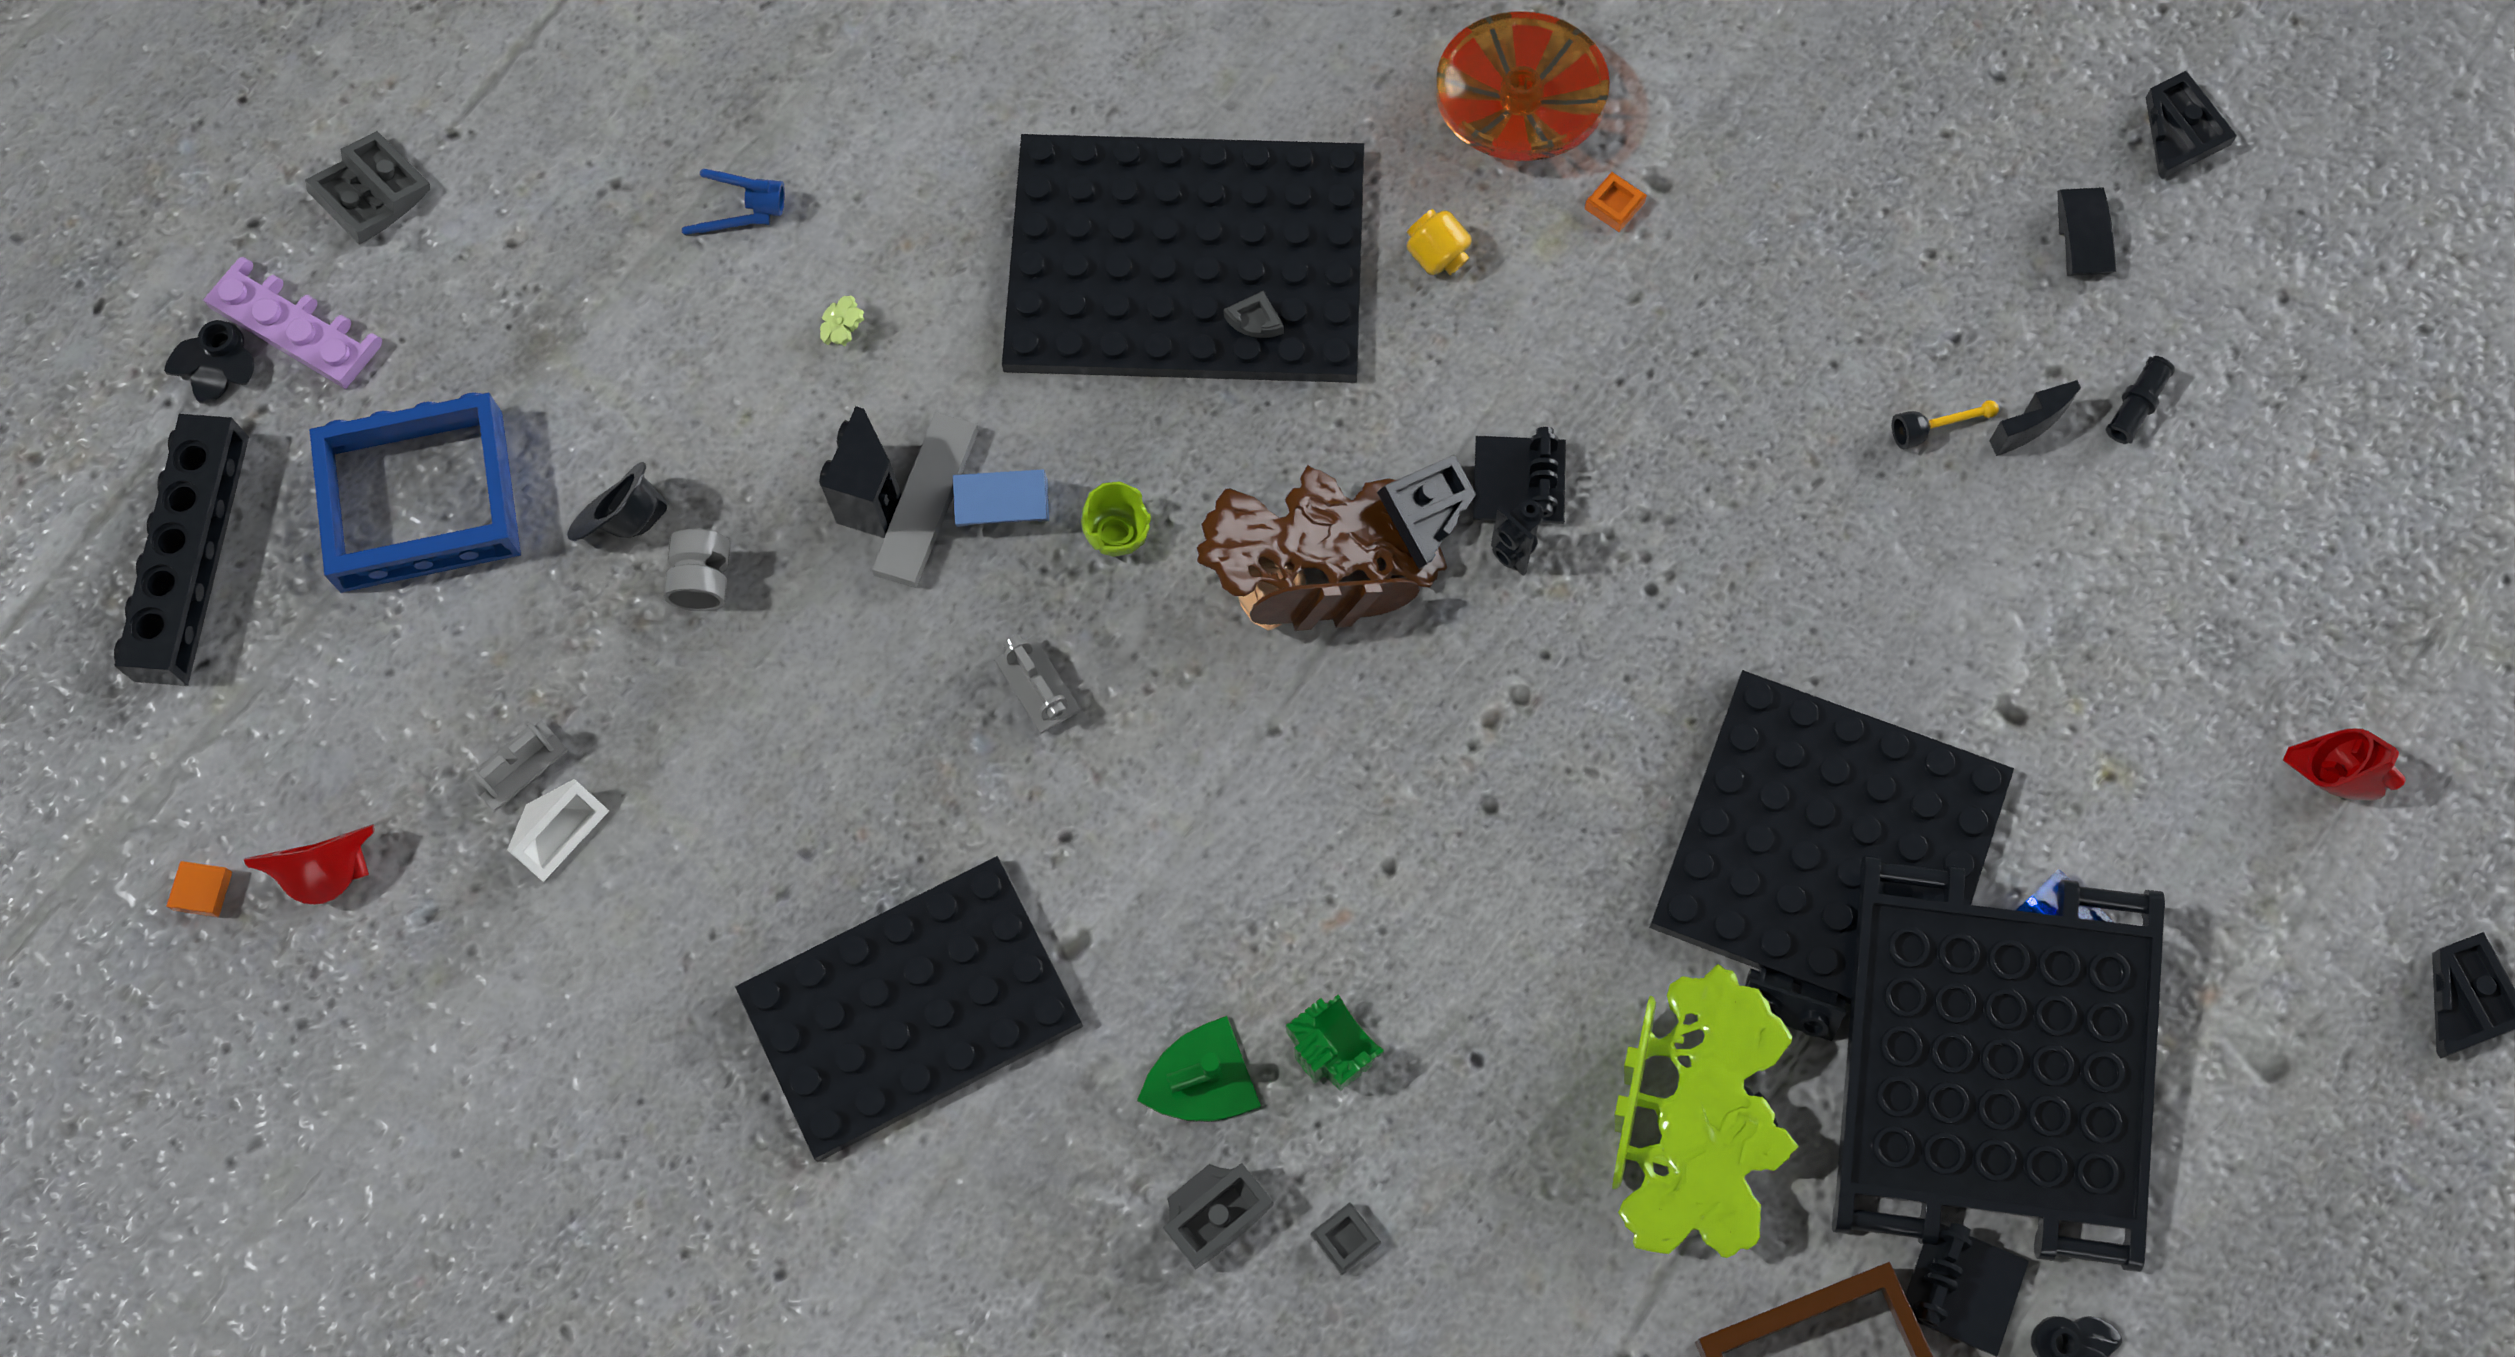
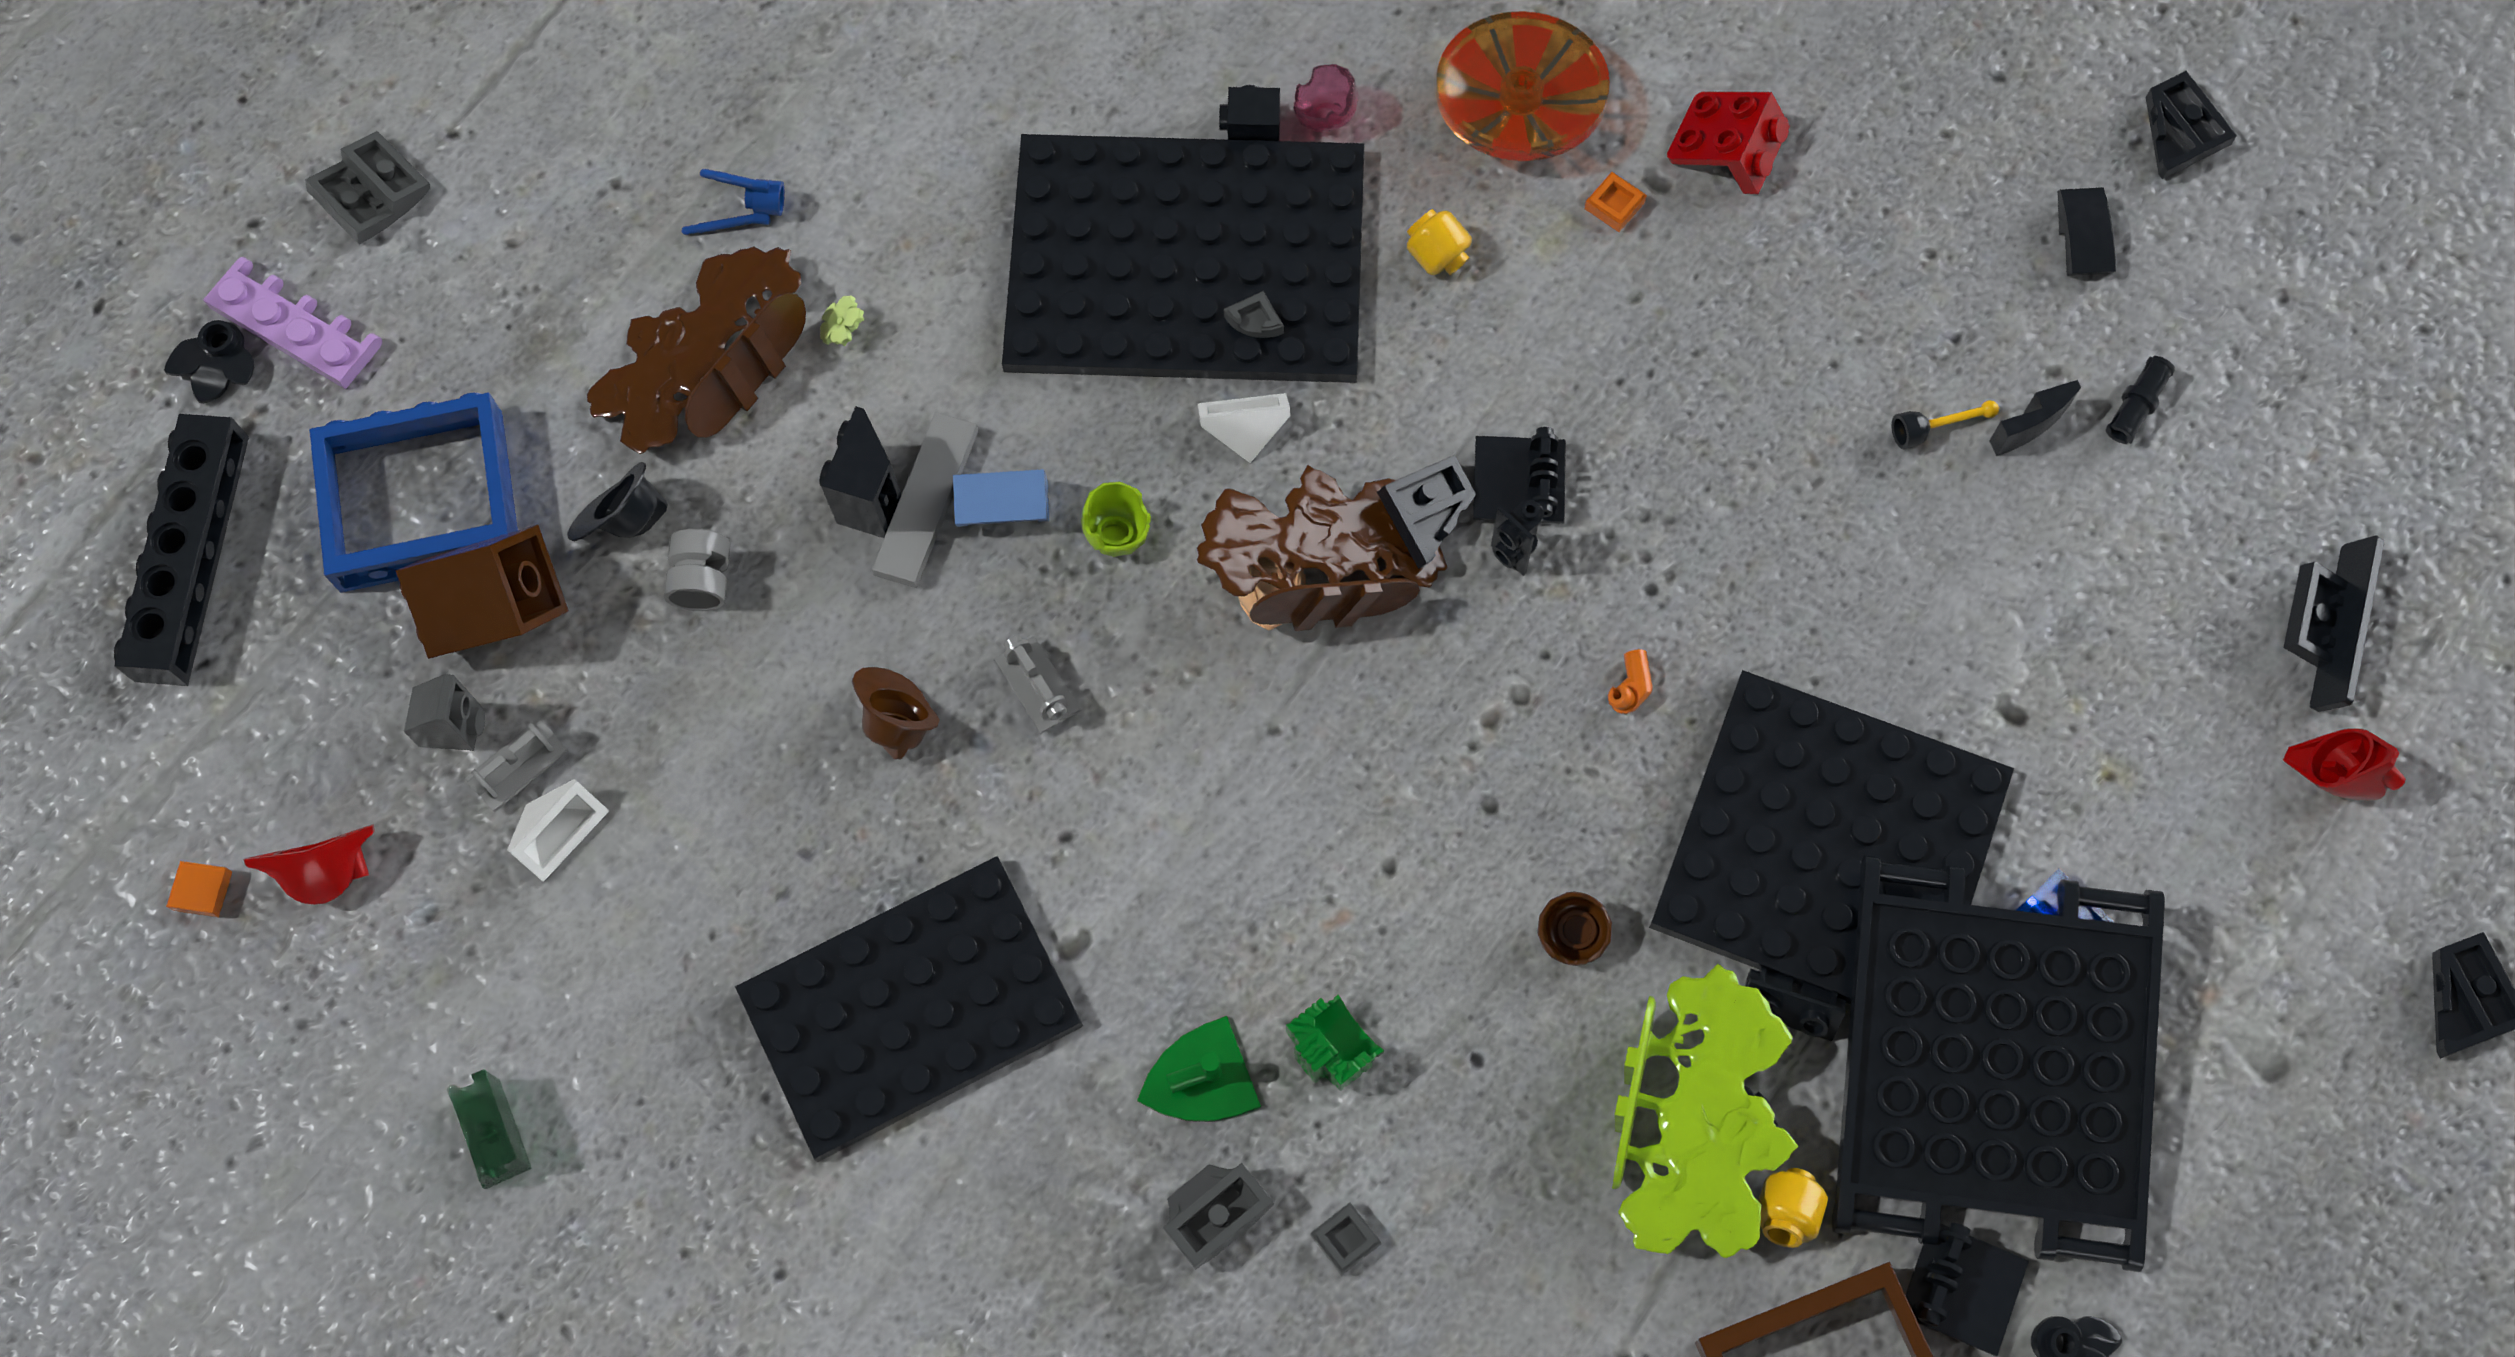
none -> reddish brown slope [396,524,569,659]
none -> dark grey slope [404,674,485,751]
none -> clear green hinge [447,1069,532,1189]
none -> reddish brown plant [587,246,806,454]
none -> reddish brown piece [852,667,940,760]
none -> white slope [1197,393,1291,463]
none -> black brick [1219,85,1281,141]
none -> clear pink hair [1293,64,1358,133]
none -> reddish brown hair [1537,891,1612,966]
none -> orange arm [1608,649,1653,714]
none -> red bracket [1667,92,1790,194]
none -> yellow head [1758,1168,1828,1248]
none -> black bracket [2283,535,2384,712]

